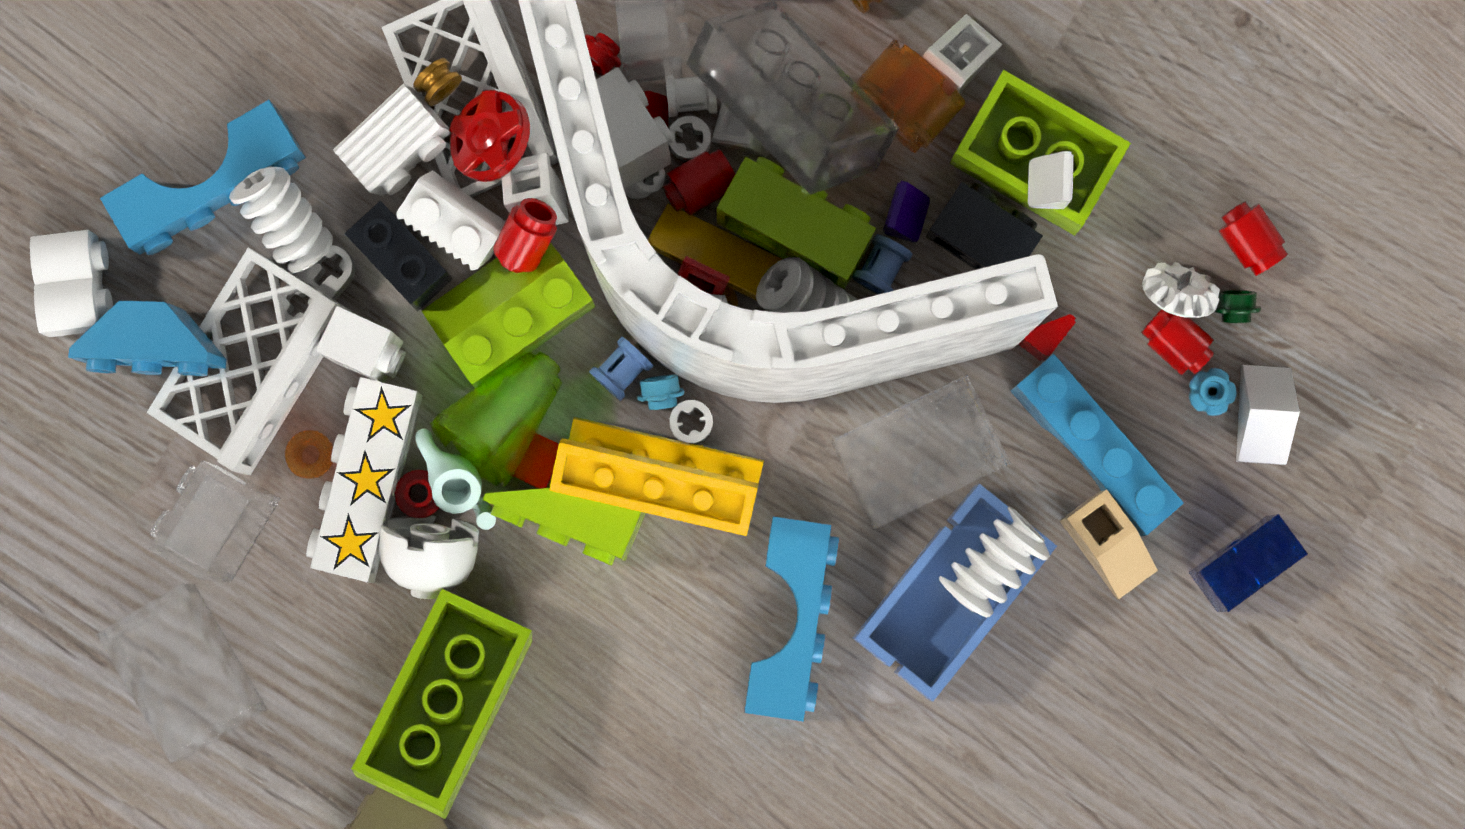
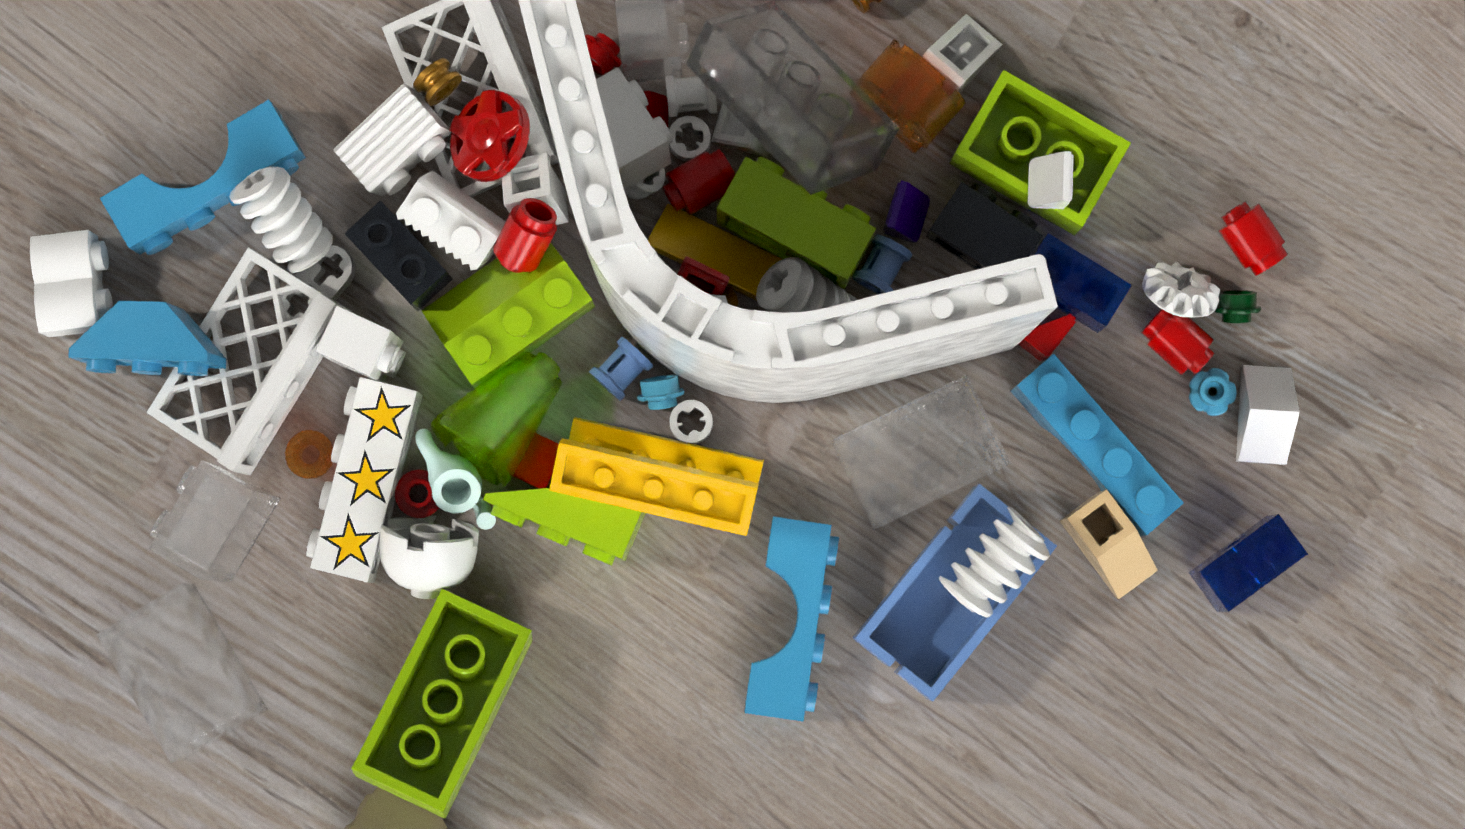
none -> clear blue brick [1032,233,1132,333]

